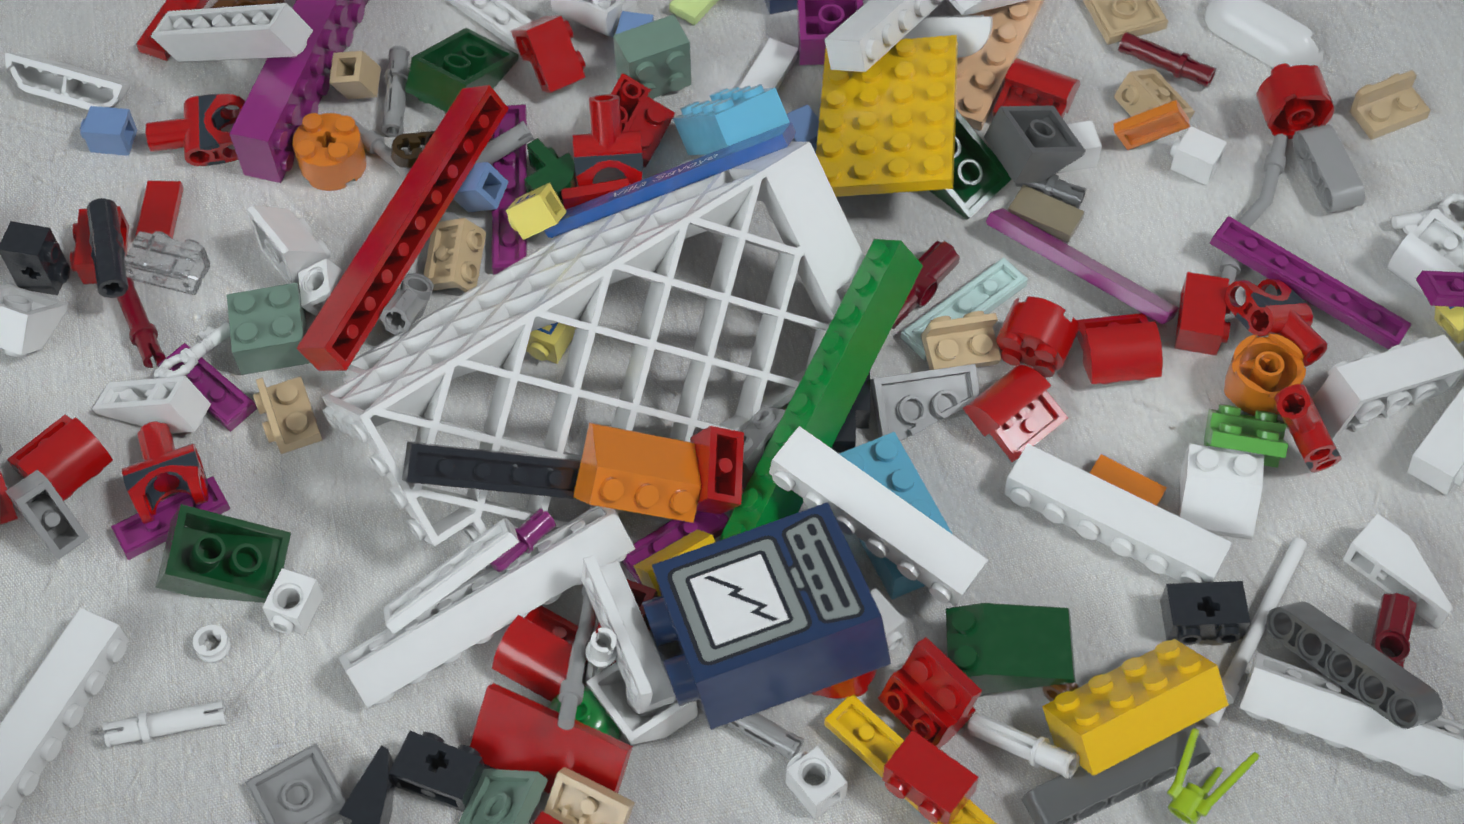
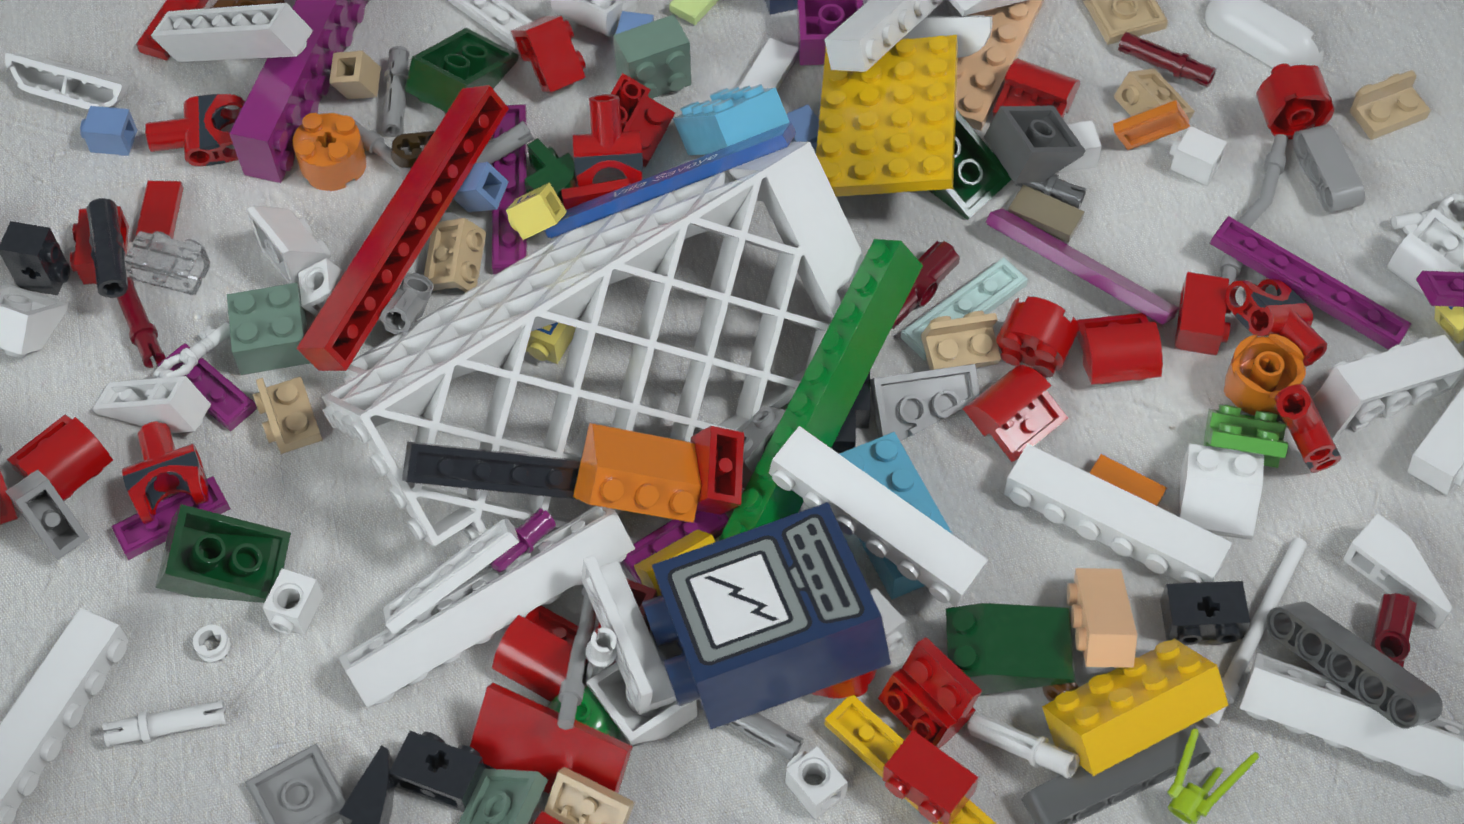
none -> light nougat brick [1067,568,1137,668]

